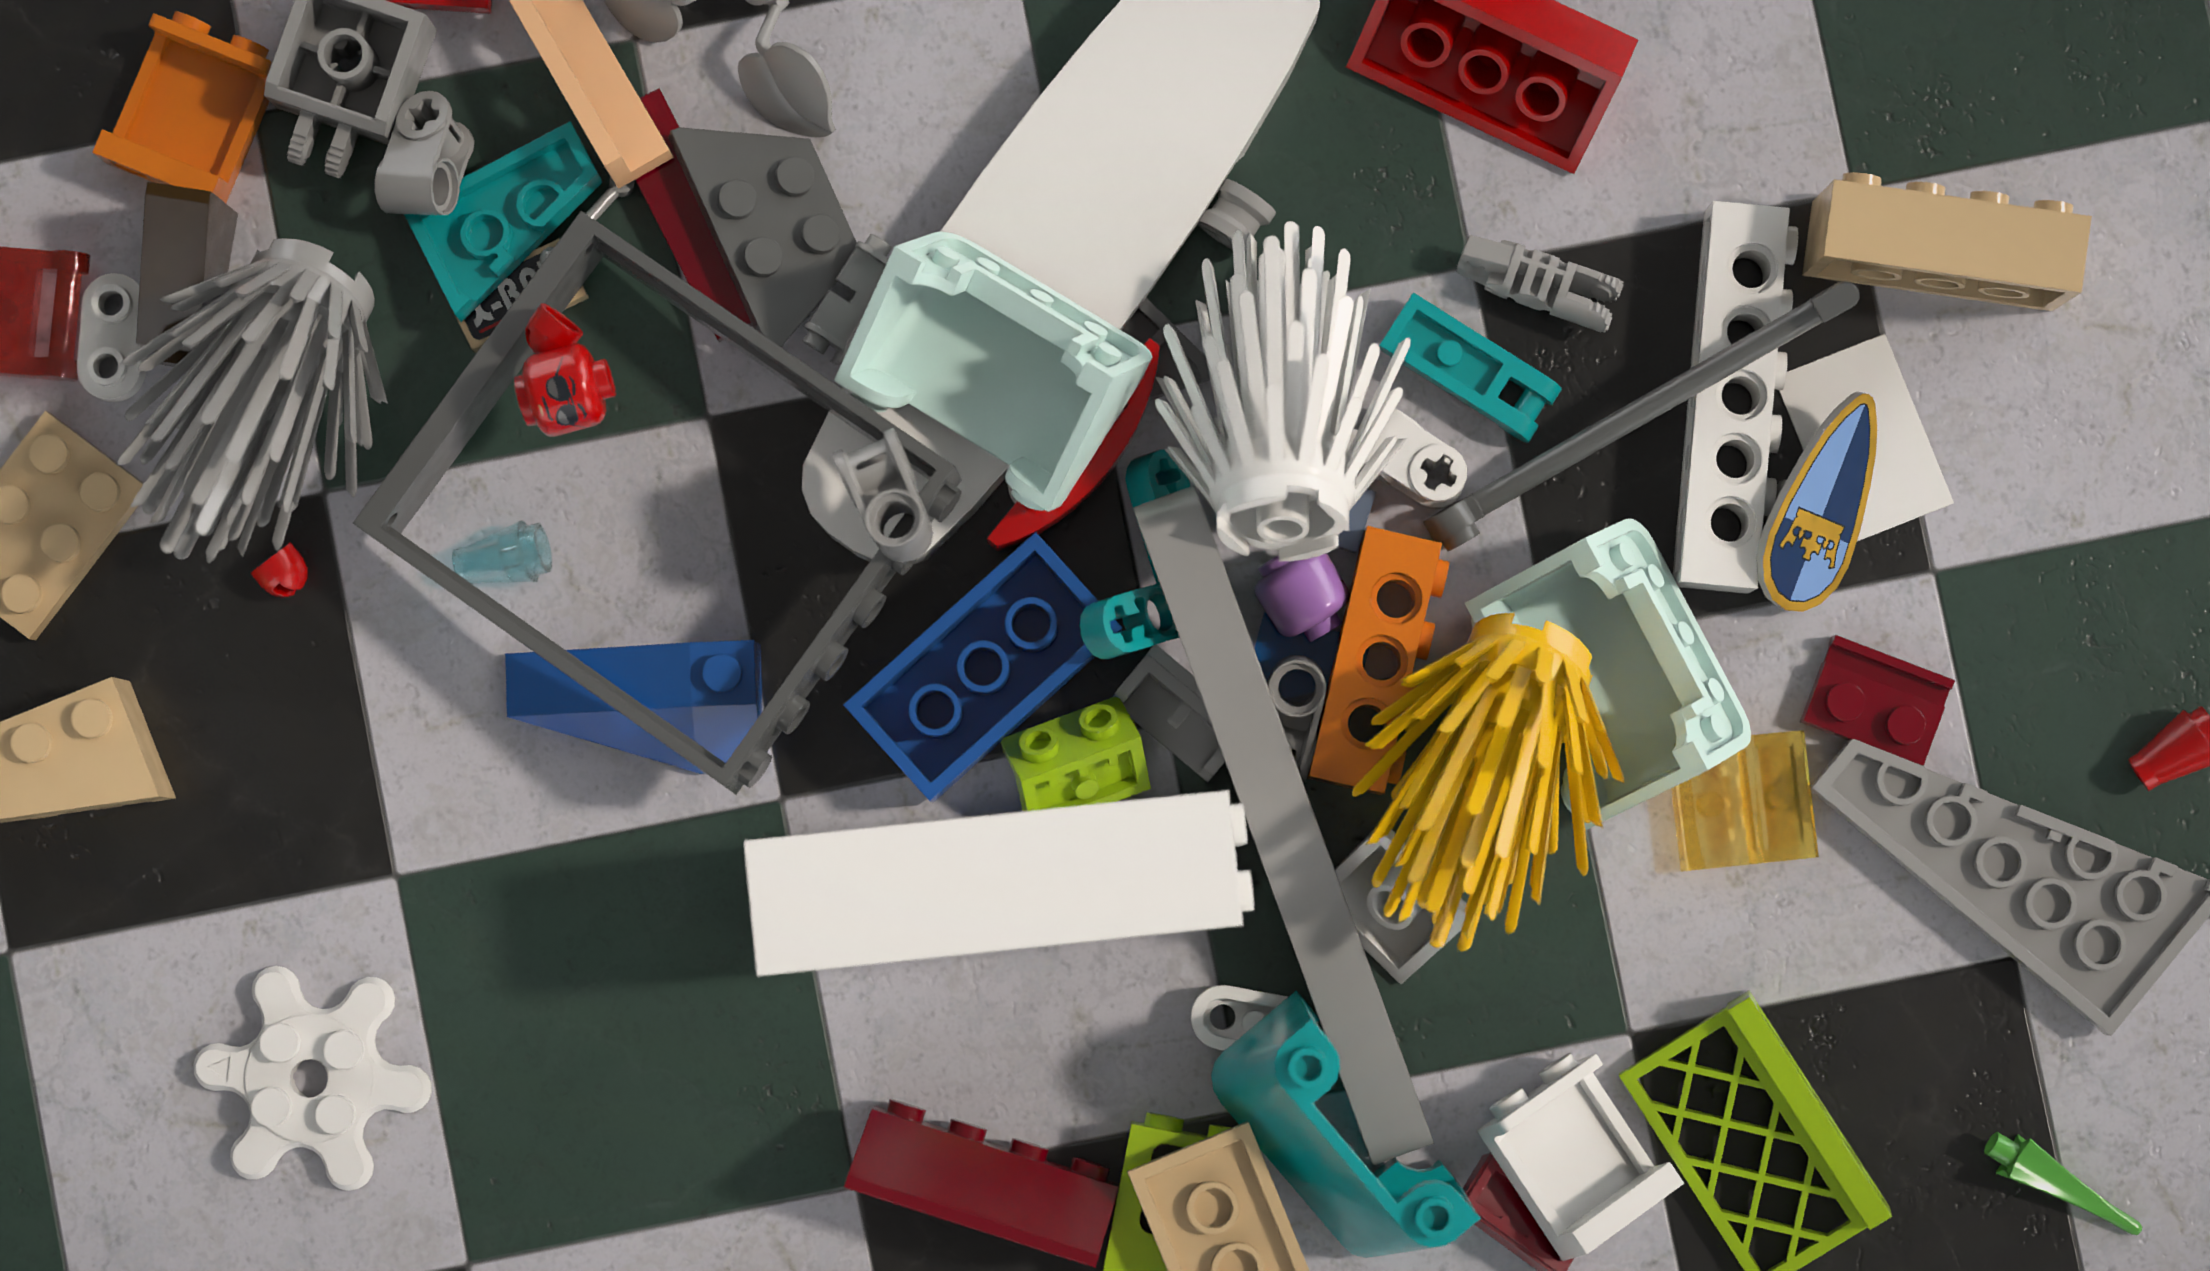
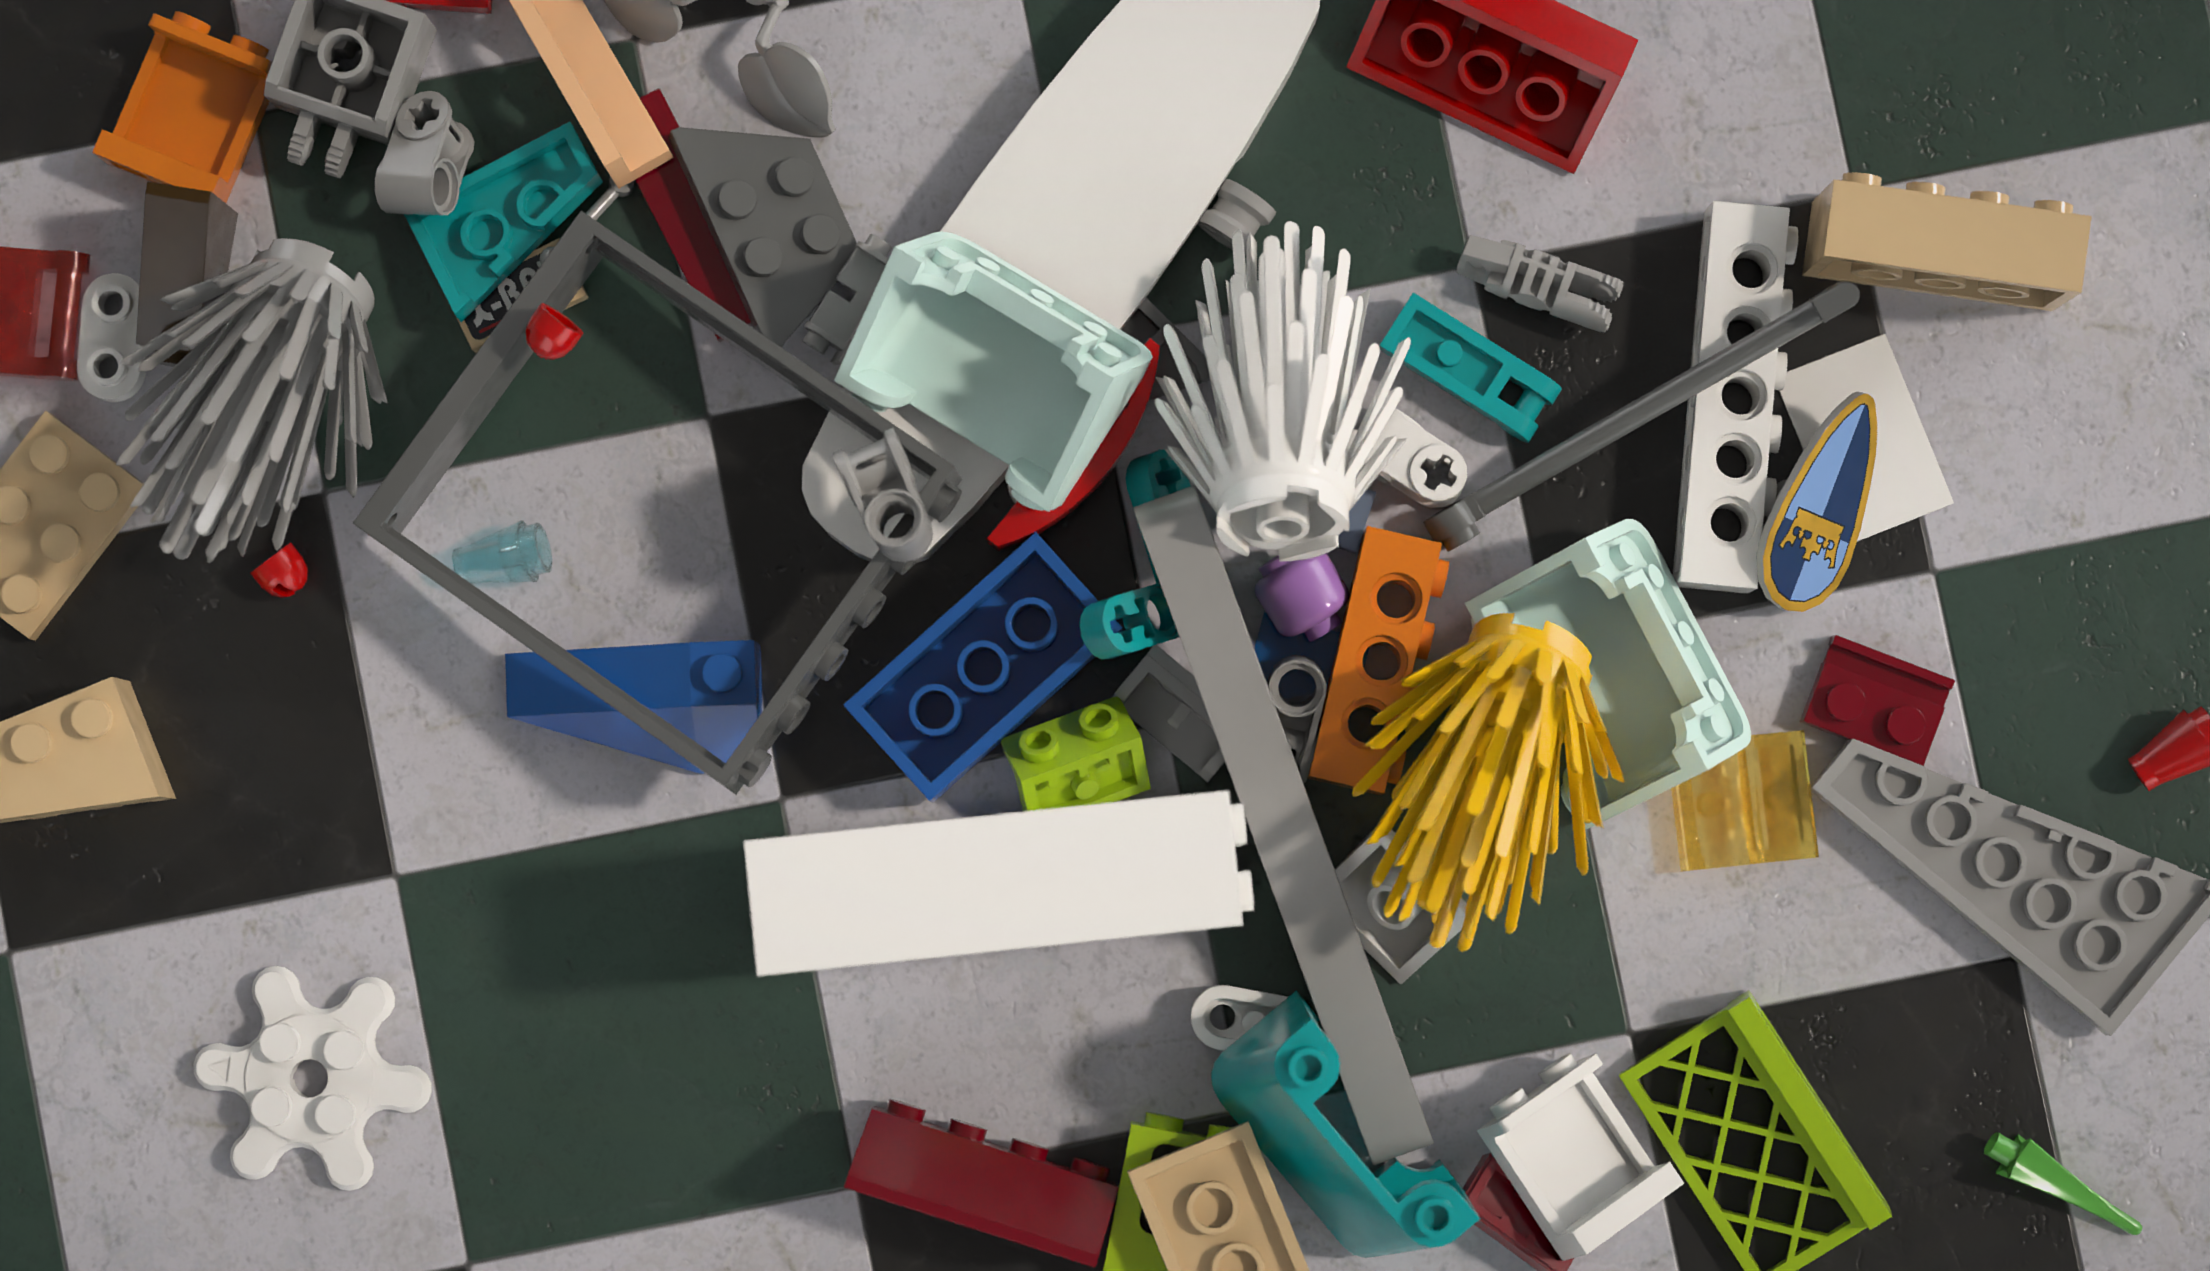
red head [514,343,616,437] -> none

